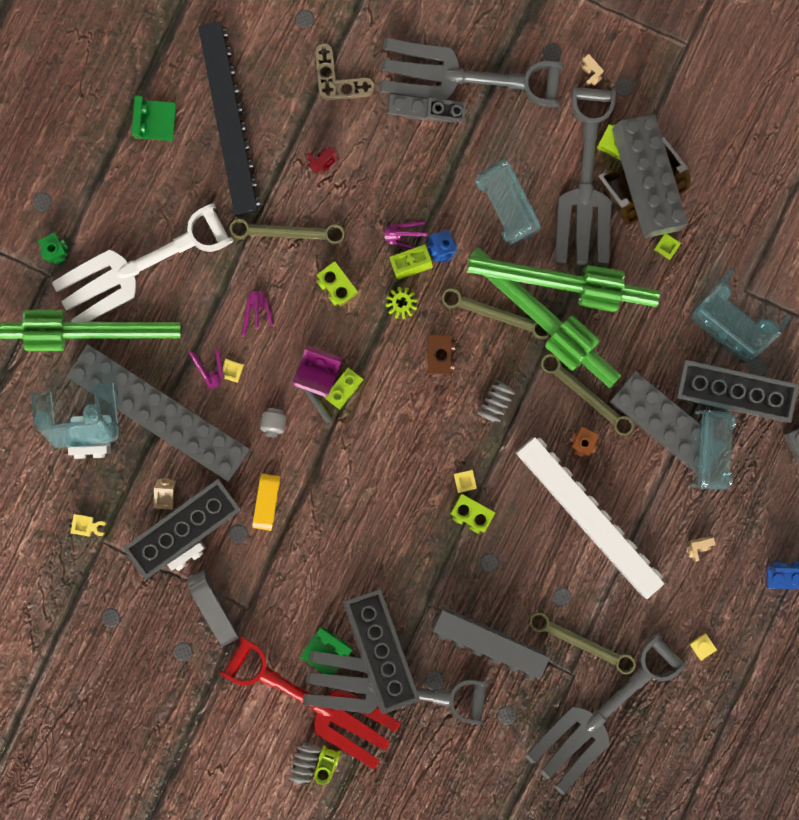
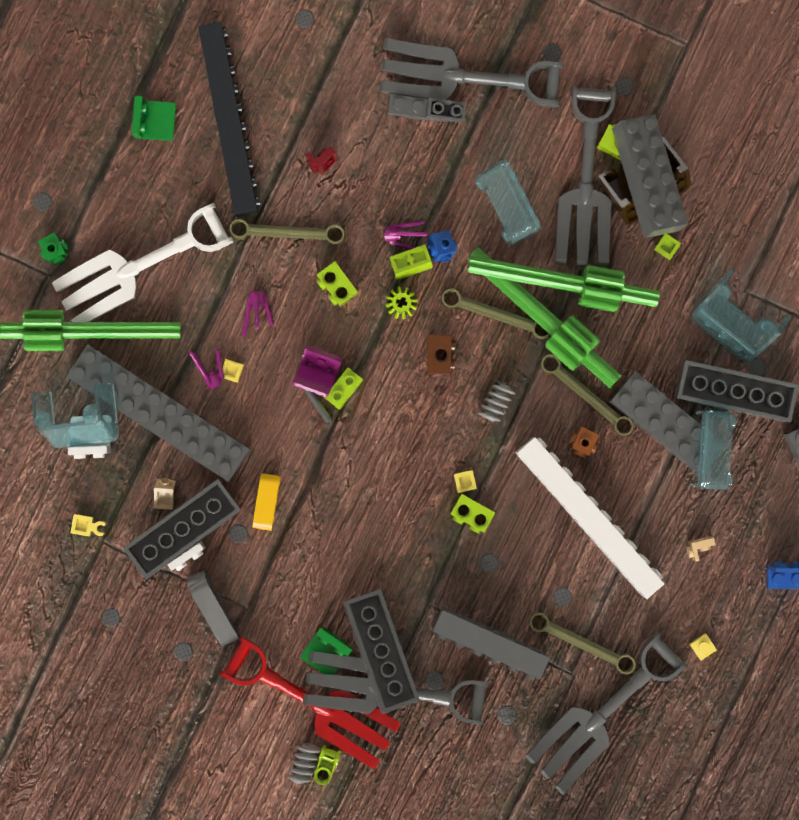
light grey head [260,408,287,437] -> none
dark tan beam [316,43,374,100] -> none
tan bracket [581,54,604,87] -> none

